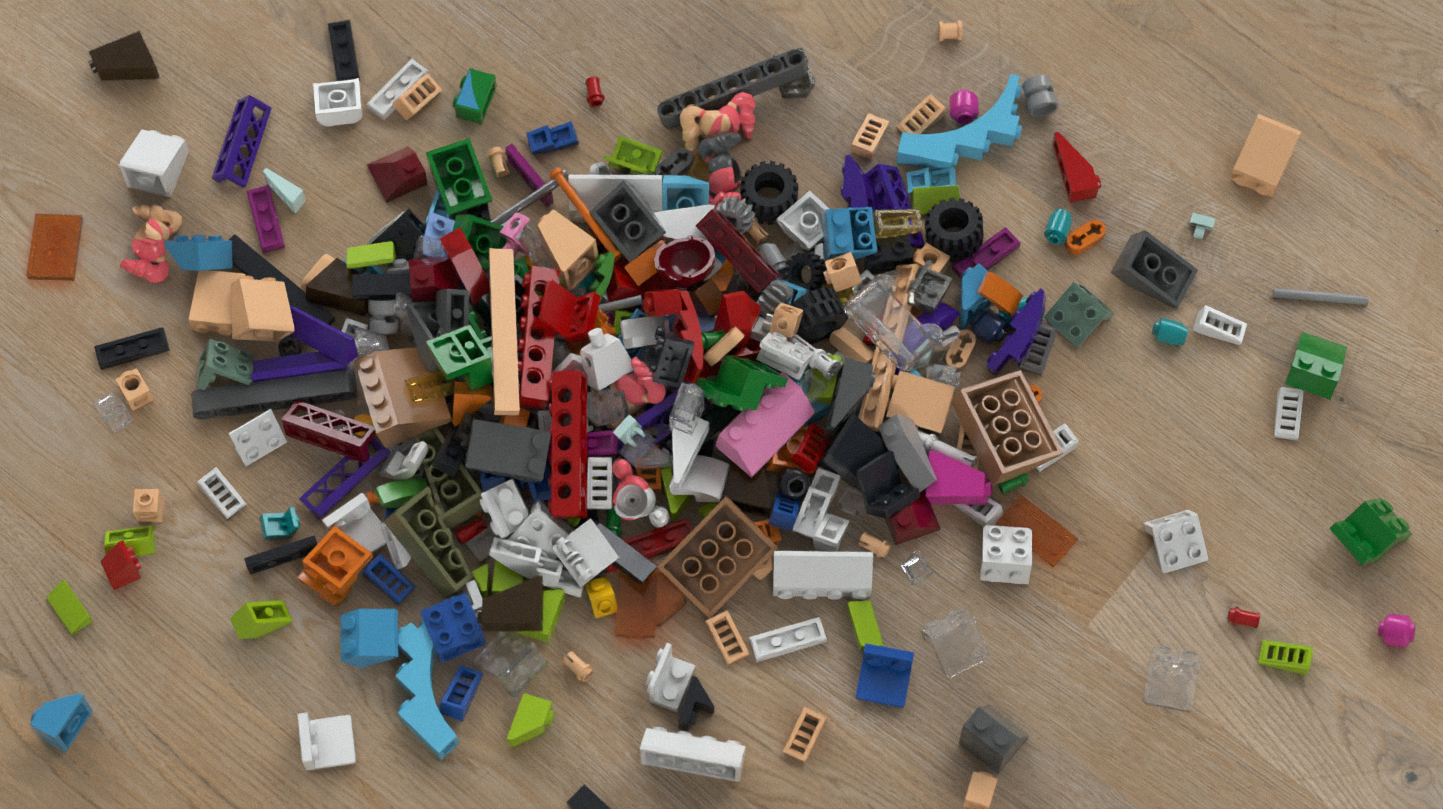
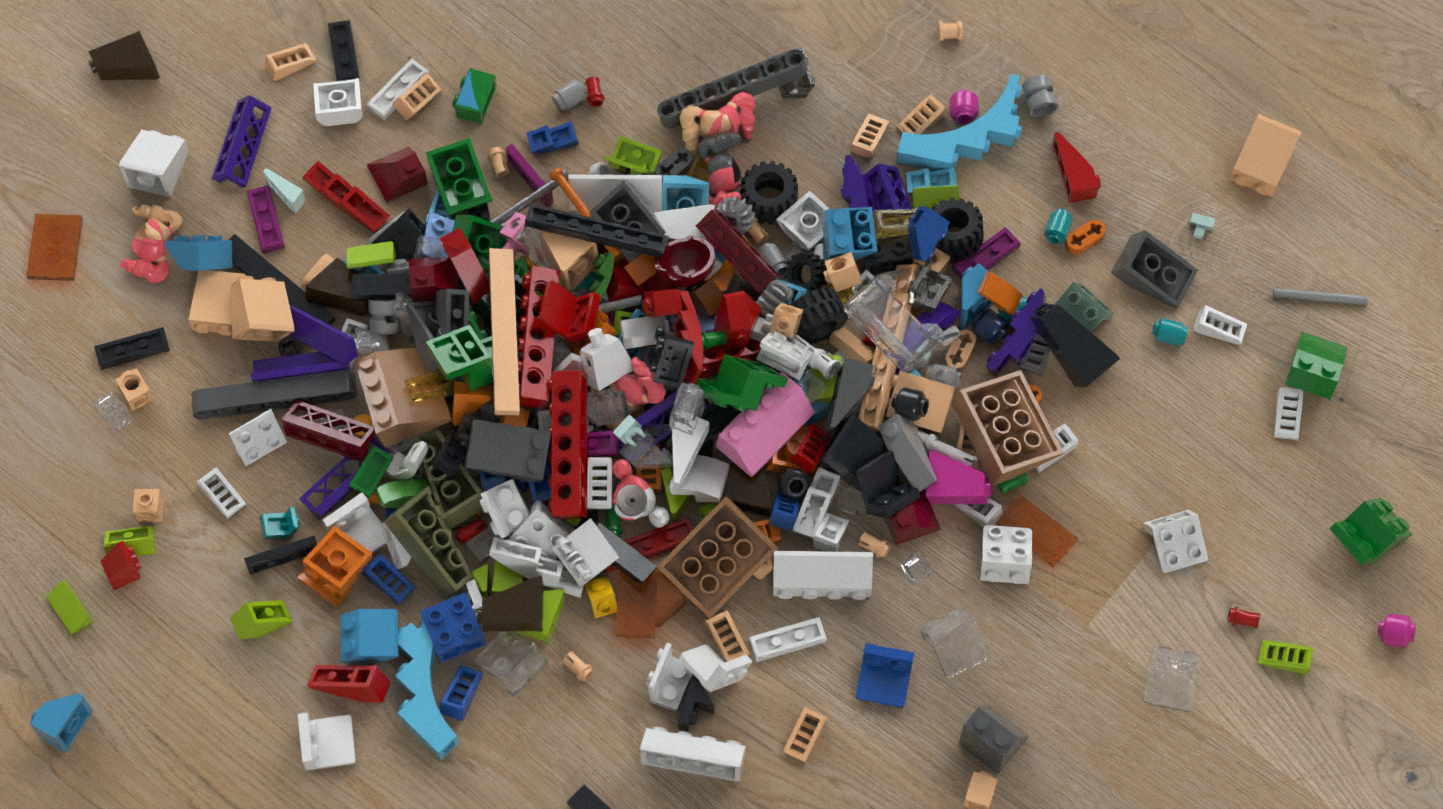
sand green bracket [196,339,254,390] -> none
lime slope [507,693,556,747] -> none
light nougat beam [703,327,744,366] -> none
lime slope [847,601,884,653] -> none
none -> light nougat slope [264,43,316,81]
none -> red slope [302,161,390,233]
none -> red slope [307,665,391,703]
none -> green tile [349,445,394,498]
none -> black tile [524,204,669,259]
none -> light grey brick [552,80,587,111]
none -> white bracket [679,644,753,692]
none -> black head [891,388,929,421]
none -> blue slope [907,206,950,262]
none -> black slope [1030,303,1120,387]

